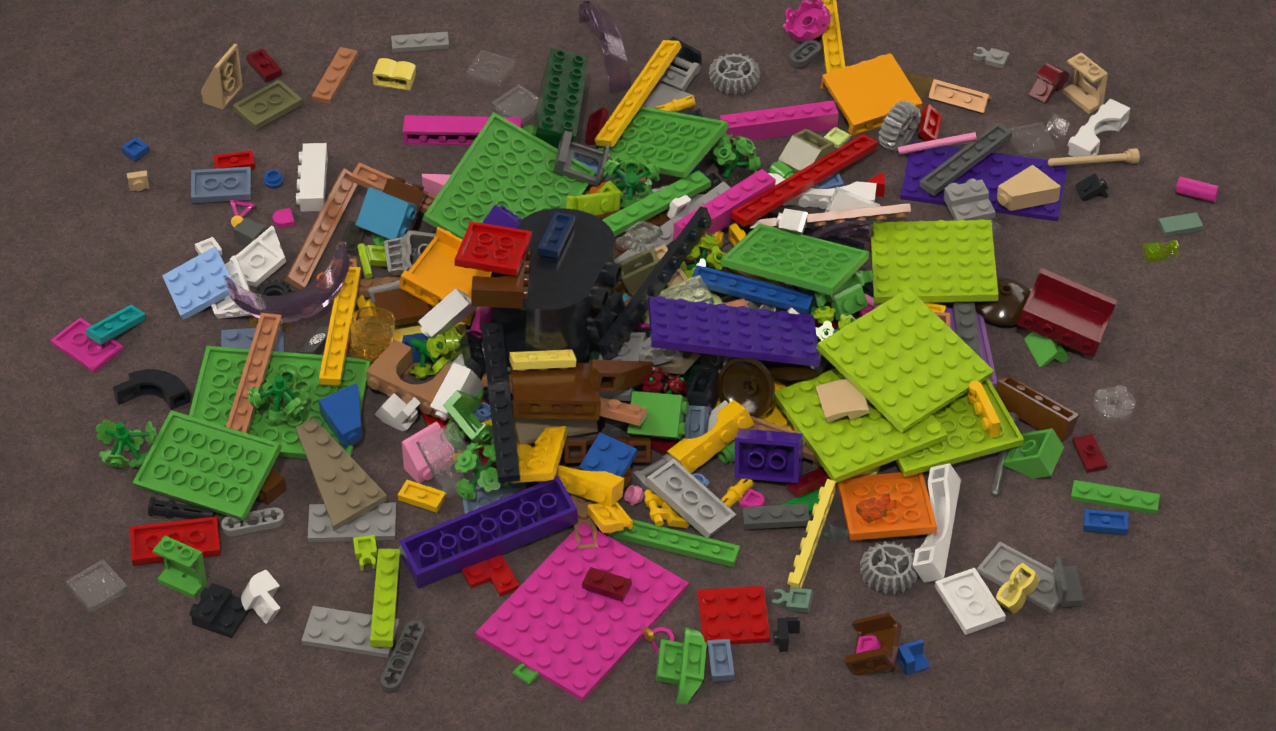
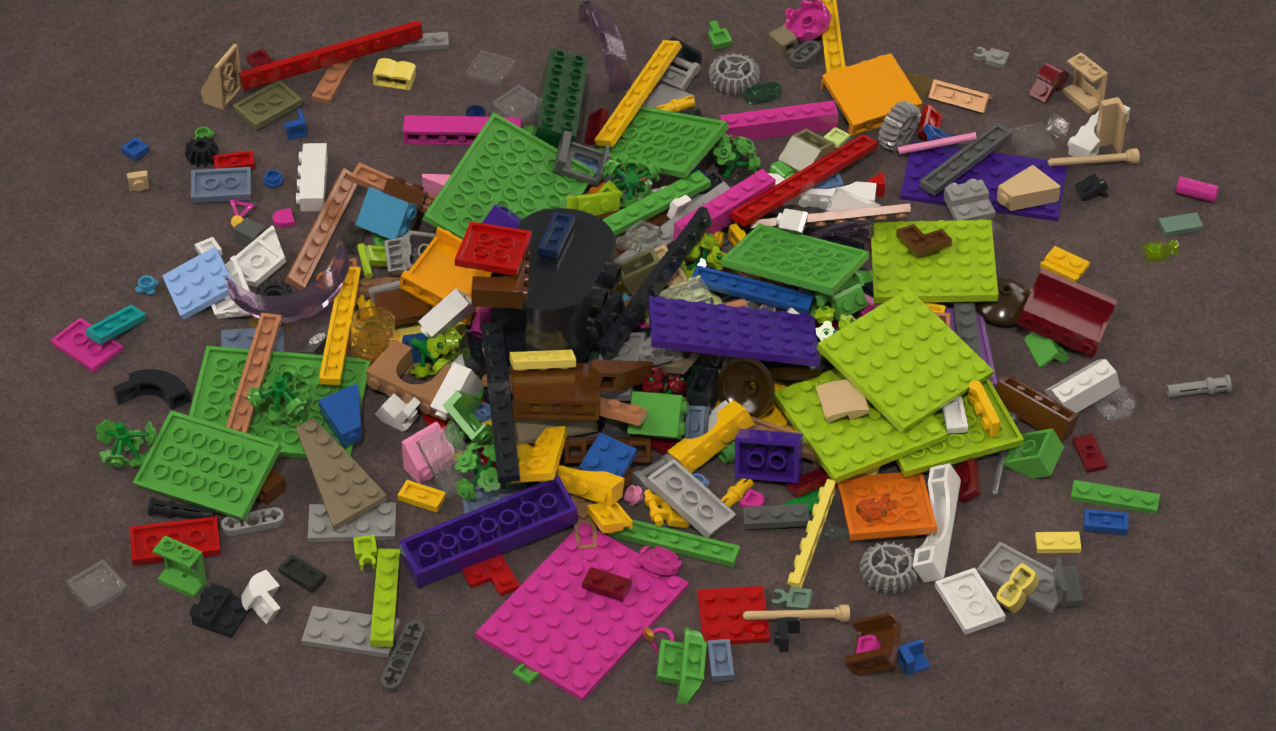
none -> dark azure plate [135,276,159,295]
none -> black gear [185,136,218,168]
none -> bright green plate [193,127,214,139]
none -> red plate [239,20,423,91]
none -> pearl dark grey plate [278,554,326,593]
none -> blue panel [283,109,307,140]
none -> clear blue plate [466,105,485,117]
none -> dark pink tile [638,546,682,576]
none -> bright green plate [708,20,732,50]
none -> tan piece [743,605,850,623]
none -> clear green plate [744,82,782,104]
none -> dark tan brick [769,25,798,58]
none -> reddish brown plate [896,224,952,258]
none -> blue plate [923,123,956,147]
none -> white tile [941,396,968,434]
none -> dark red plate [955,458,981,503]
none -> light yellow plate [1035,532,1081,553]
none -> yellow plate [1040,246,1090,282]
none -> white slope [1044,359,1120,413]
none -> tan panel [1096,97,1128,154]
none -> light grey pin [1166,375,1232,398]

